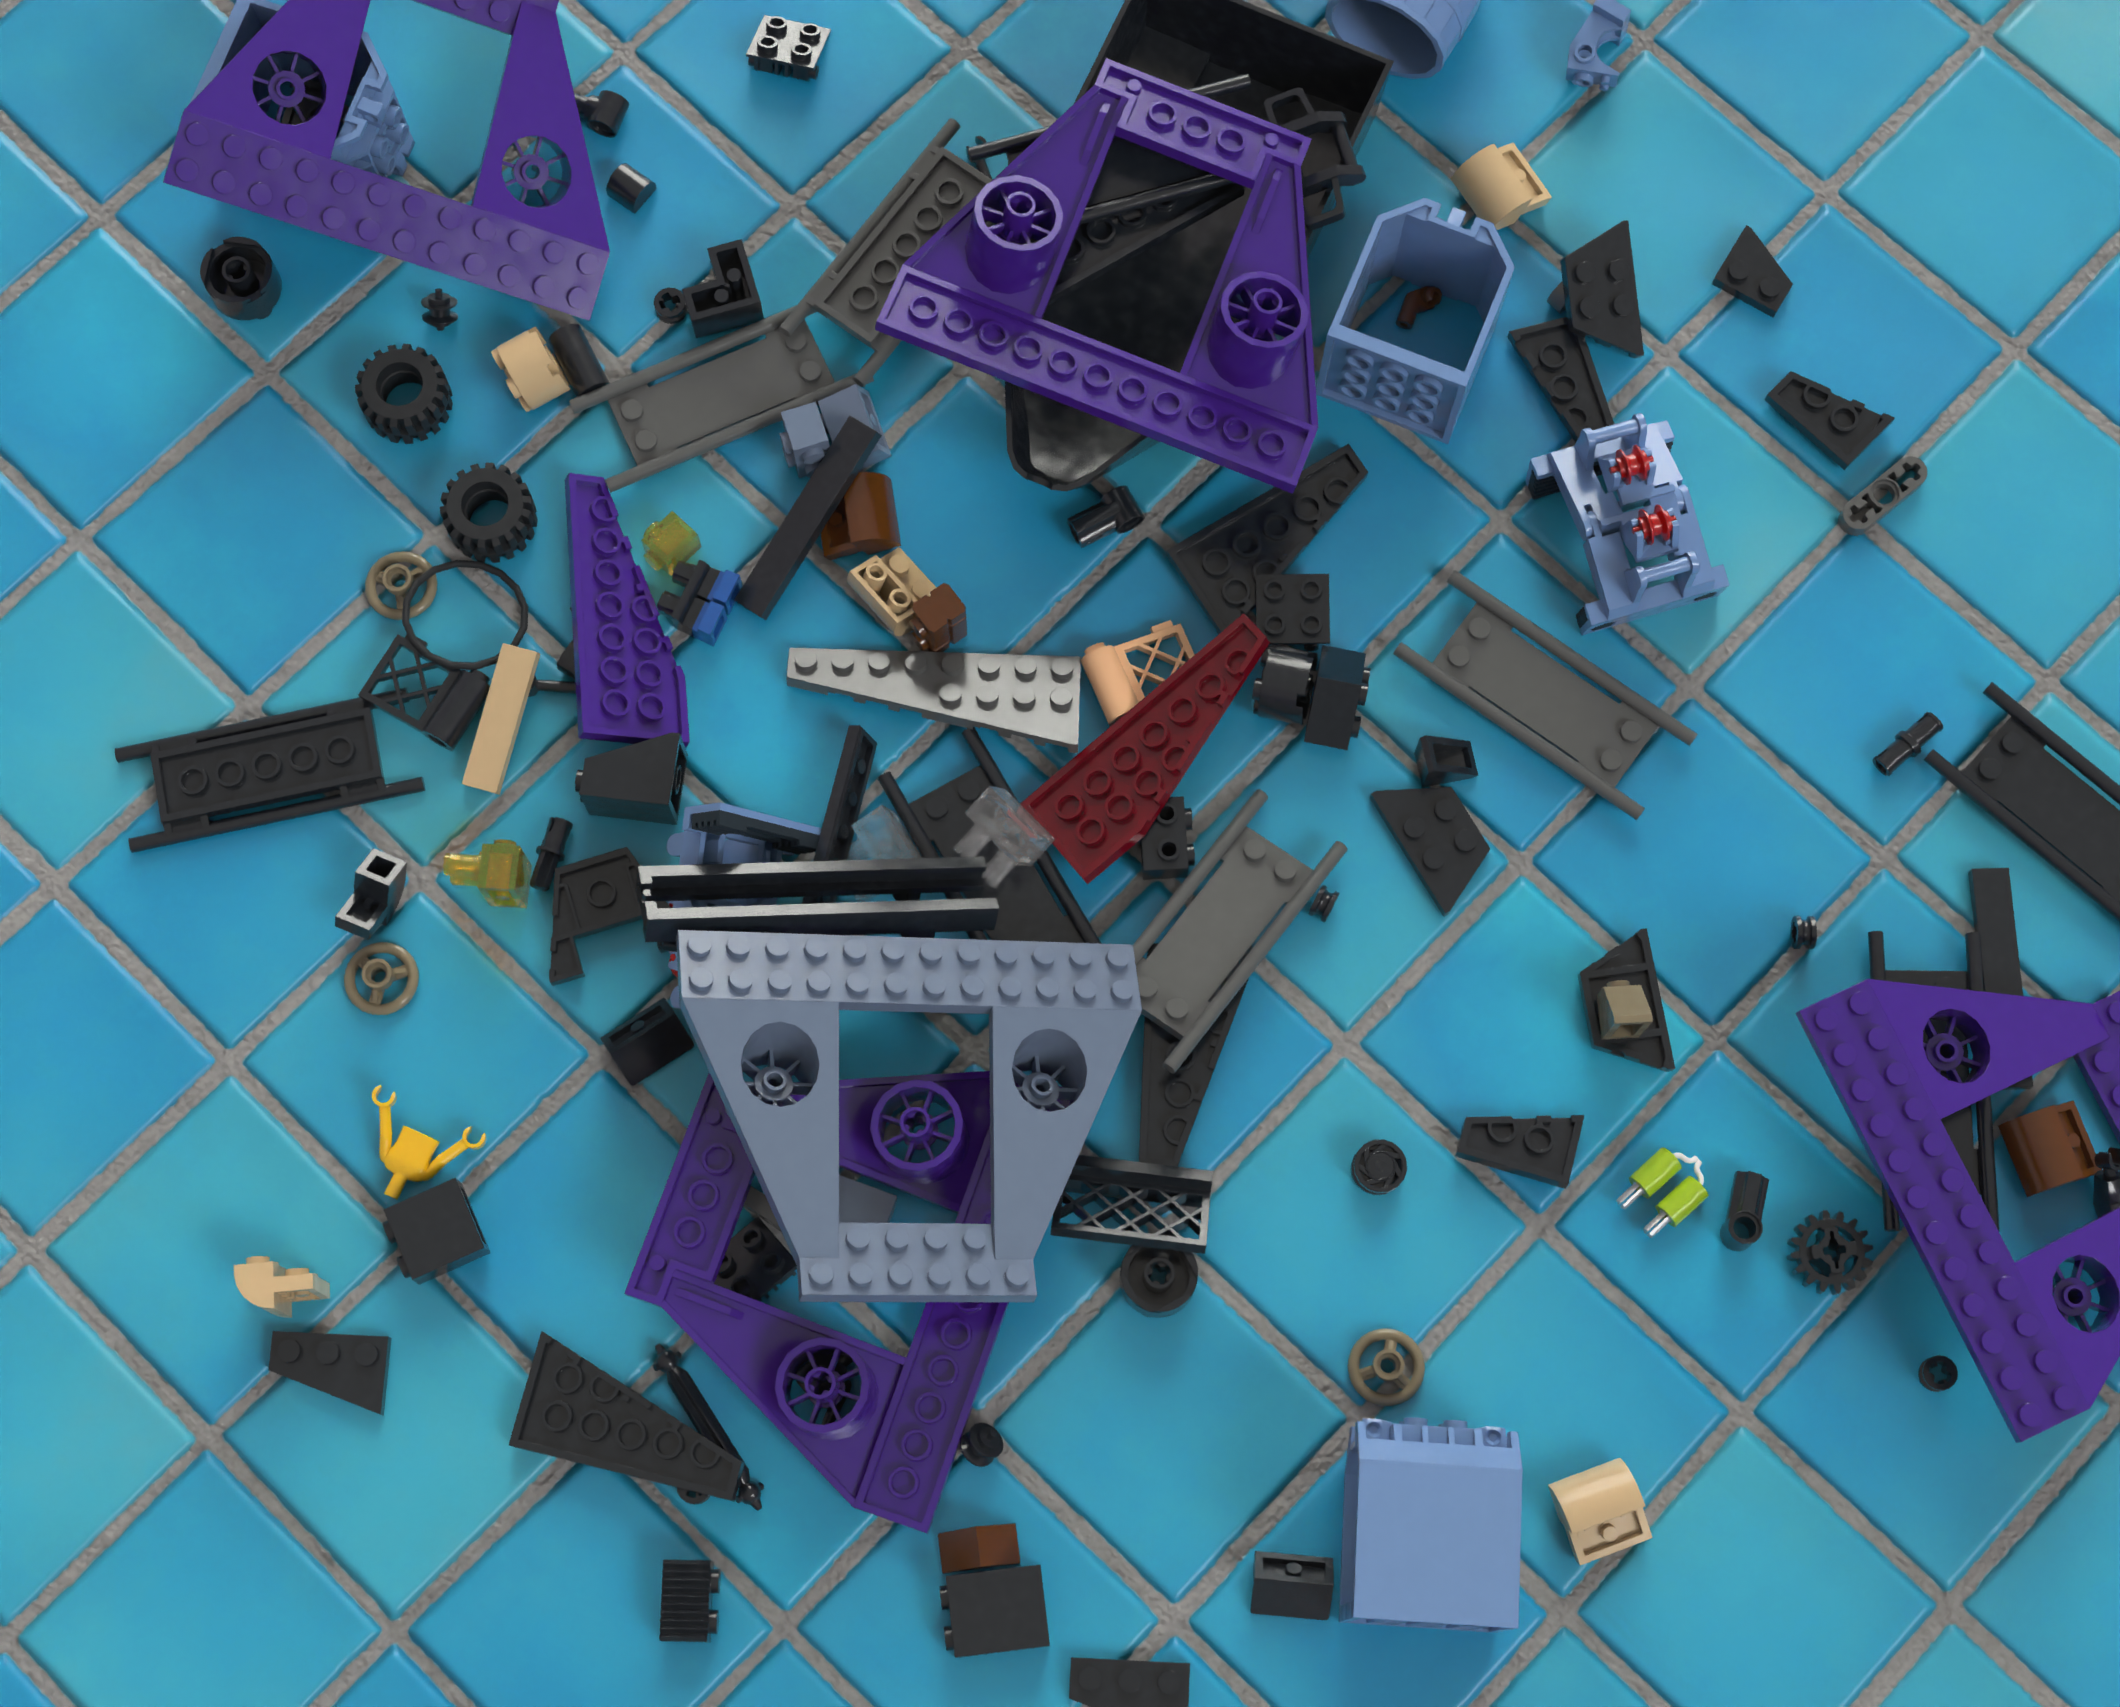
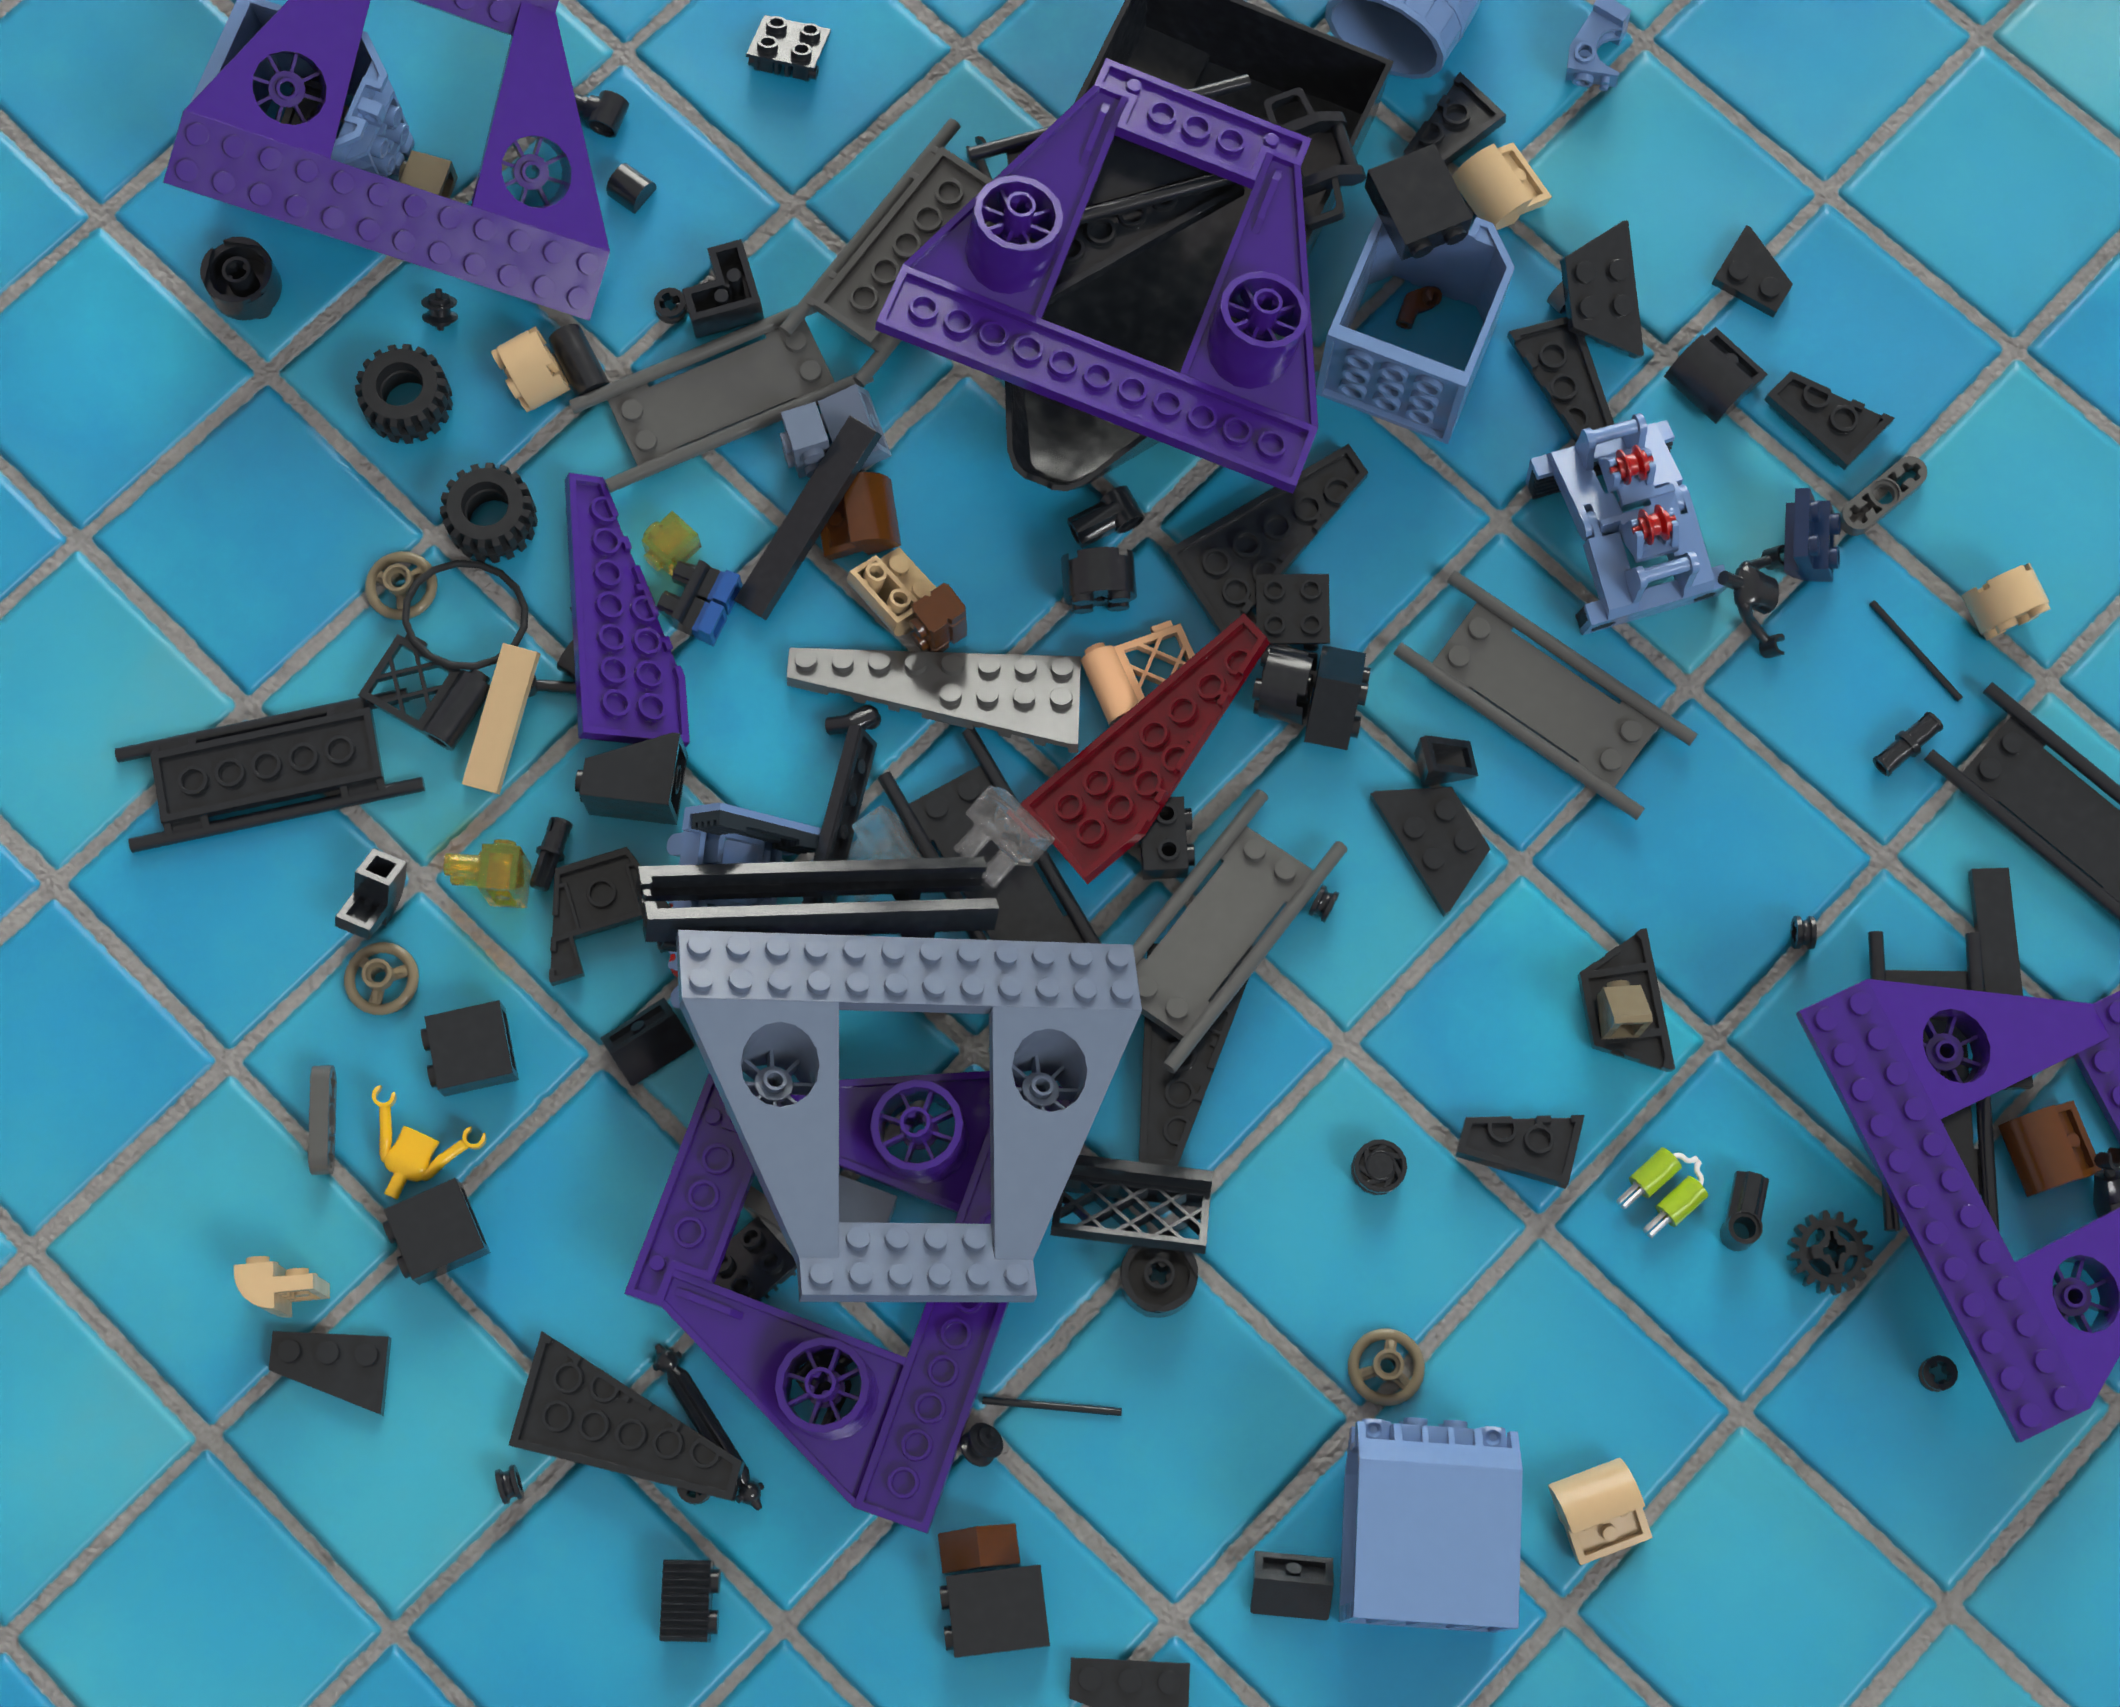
none -> dark grey beam [308,1065,337,1175]
none -> dark tan slope [399,150,458,199]
none -> black brick [421,1000,519,1097]
none -> black bush [495,1465,524,1504]
none -> black arm [825,705,881,735]
none -> black axle [982,1396,1122,1416]
none -> black brick [1061,547,1137,614]
none -> black brick [1364,144,1473,261]
none -> black wing [1403,72,1506,166]
none -> black brick [1664,327,1768,424]
none -> black piece [1718,545,1785,658]
none -> dark blue brick [1784,488,1841,582]
none -> black axle [1869,600,1963,702]
none -> tan brick [1961,563,2051,641]

